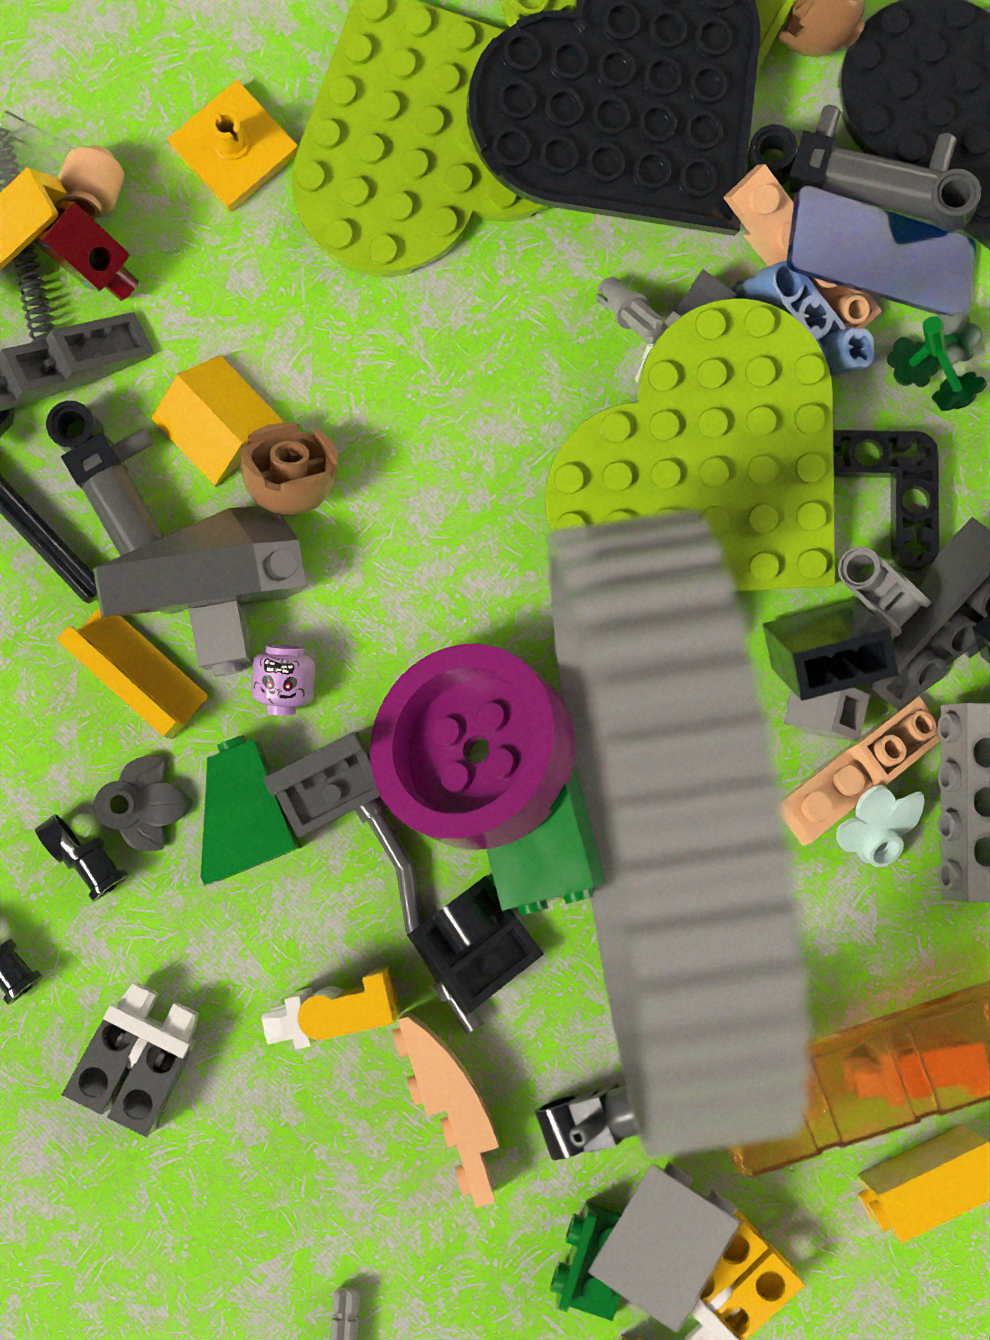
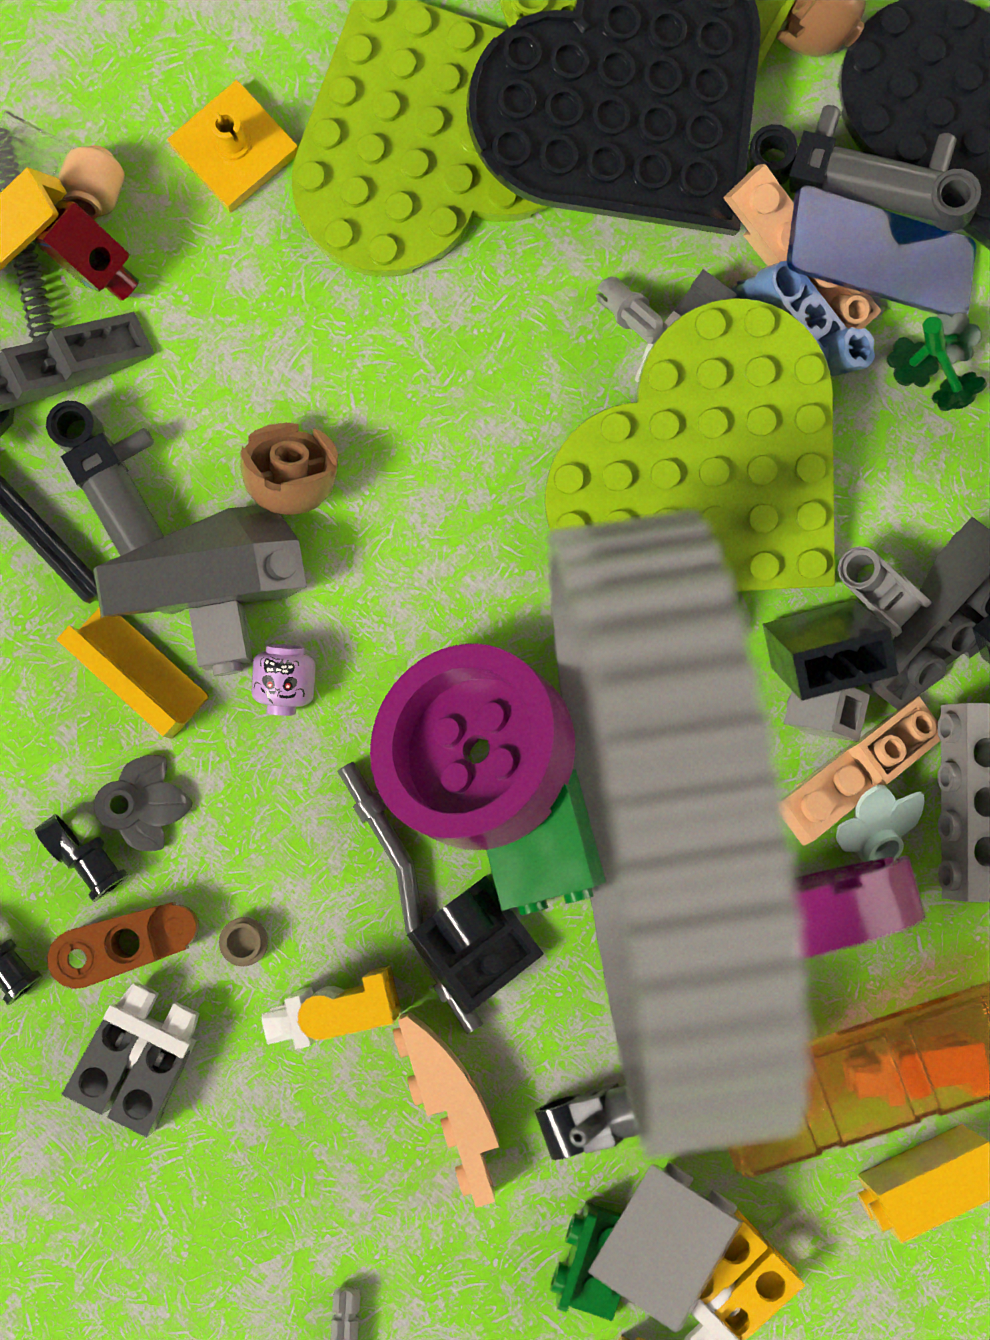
yellow slope [151,355,284,487] -> none
green slope [201,735,301,886] -> none
dark grey bracket [262,731,381,838] -> none
black beam [833,430,939,571] -> none
none -> dark orange piece [47,902,199,989]
none -> dark tan plate [219,917,268,967]
none -> magenta brick [792,856,926,959]

